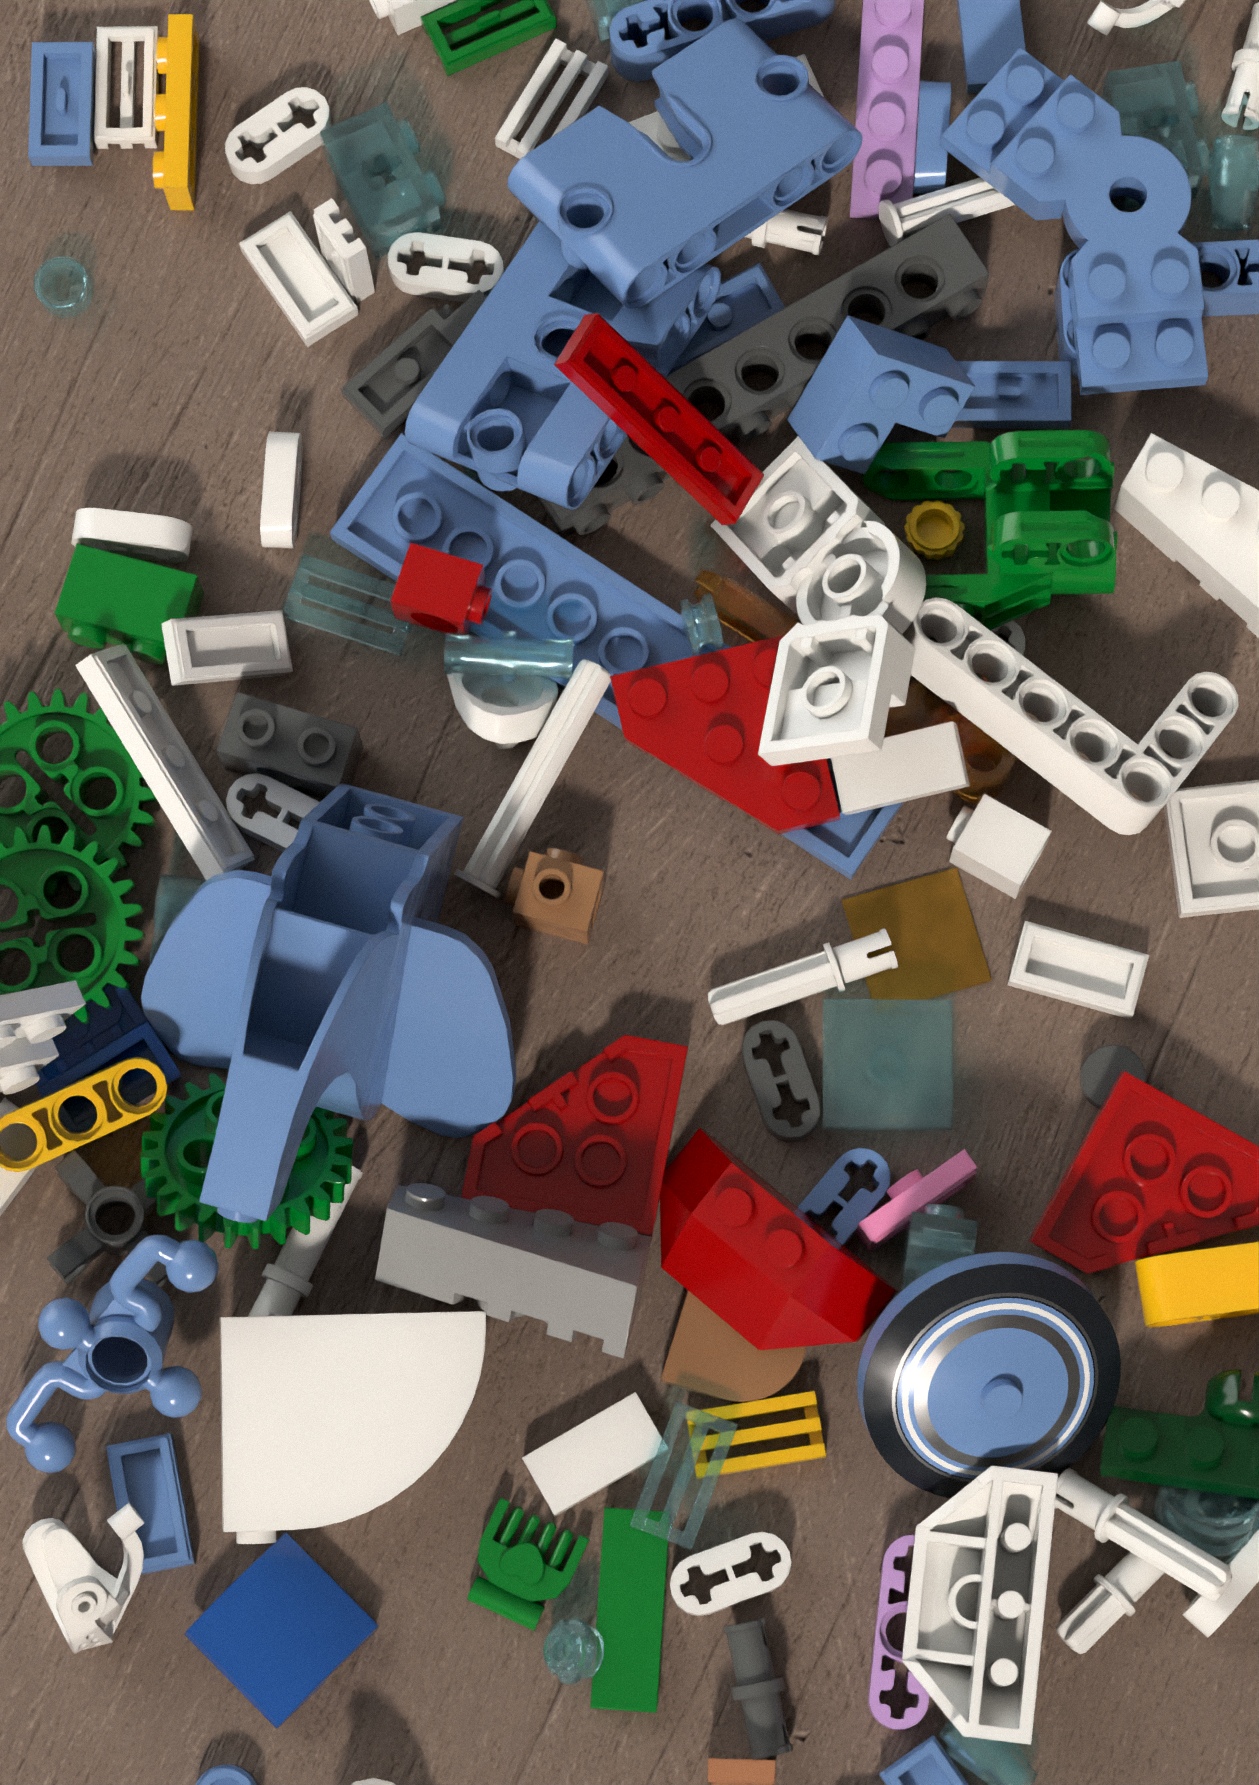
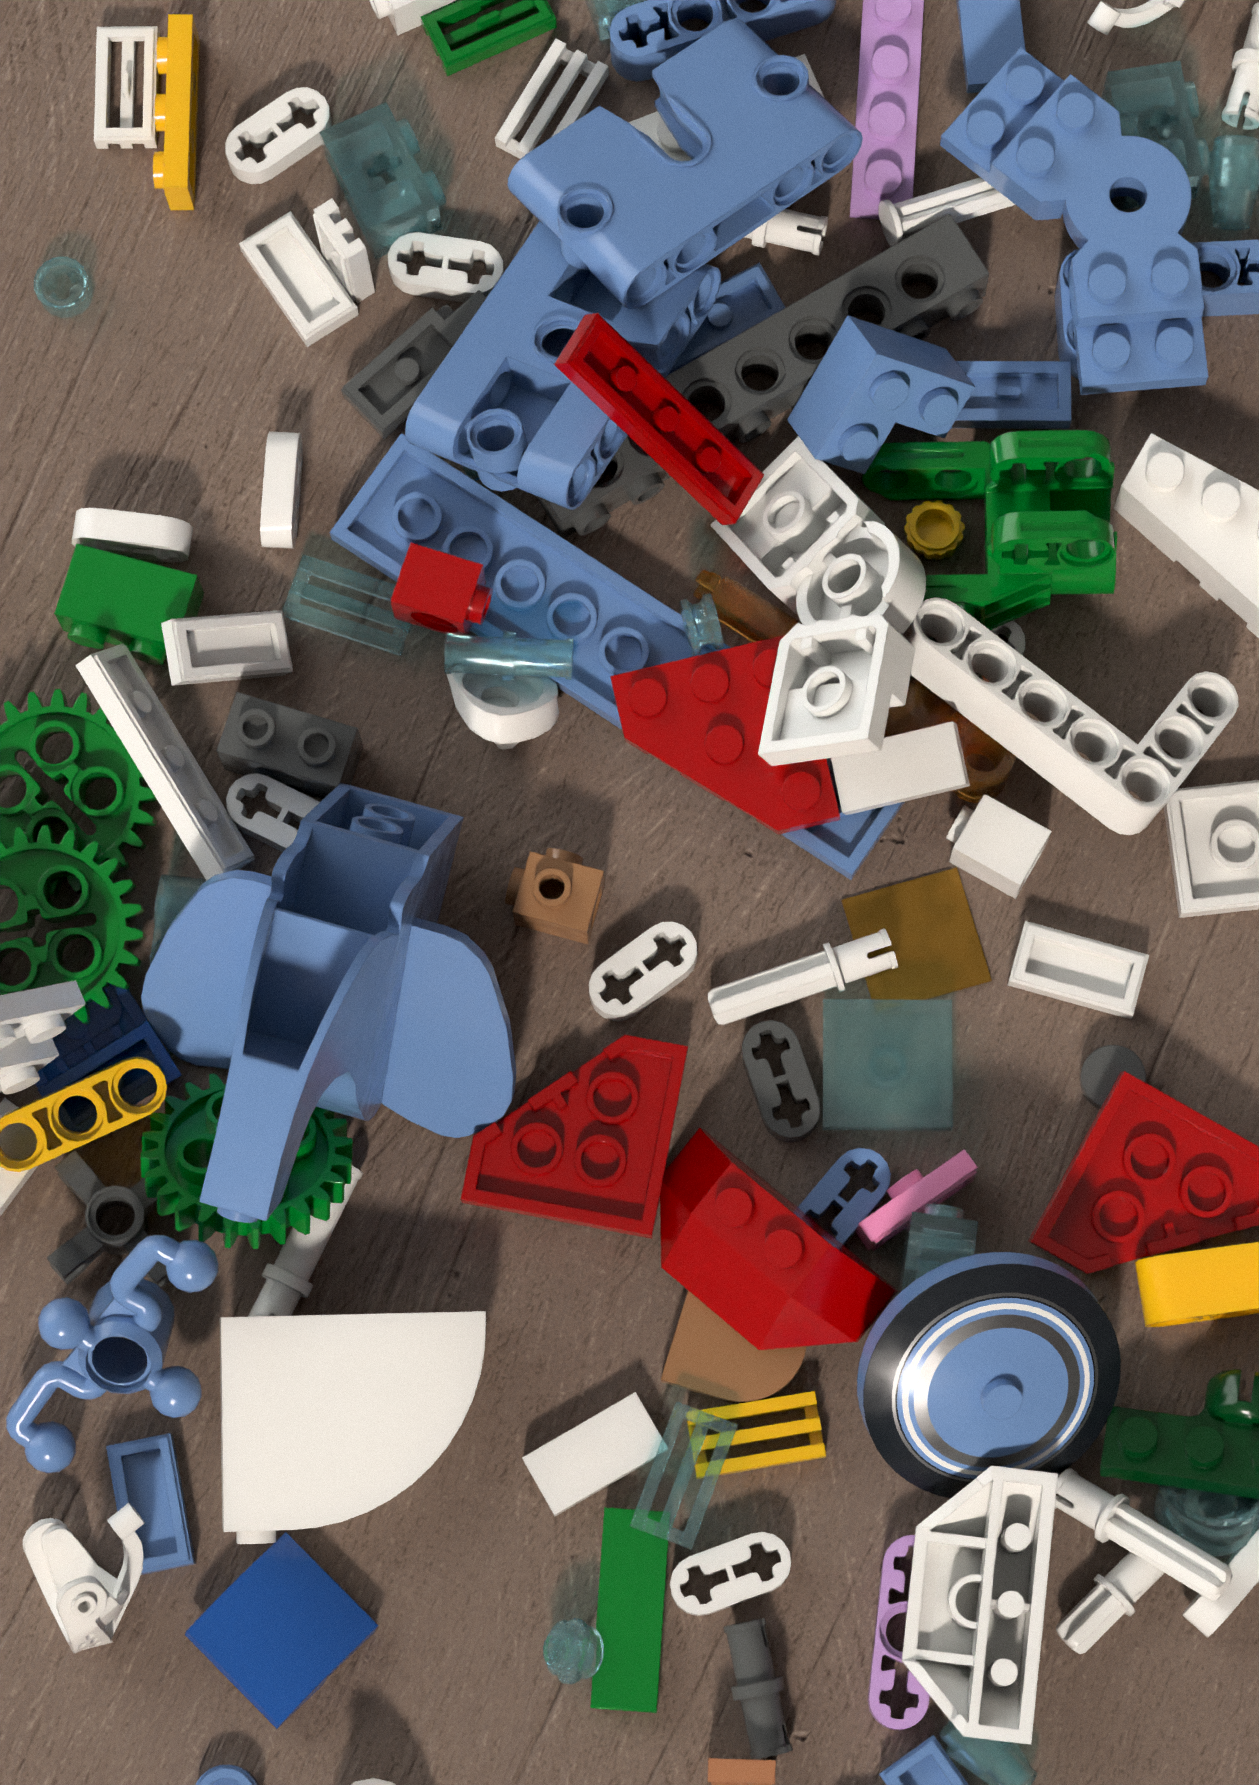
medium blue plate [28,42,96,166] -> none
light grey wedge [375,1183,652,1359] -> none
white axle [454,659,611,899] -> none
green piece [467,1498,590,1631] -> none
medium blue beam [913,81,951,195] -> none
none -> white beam [589,921,697,1021]

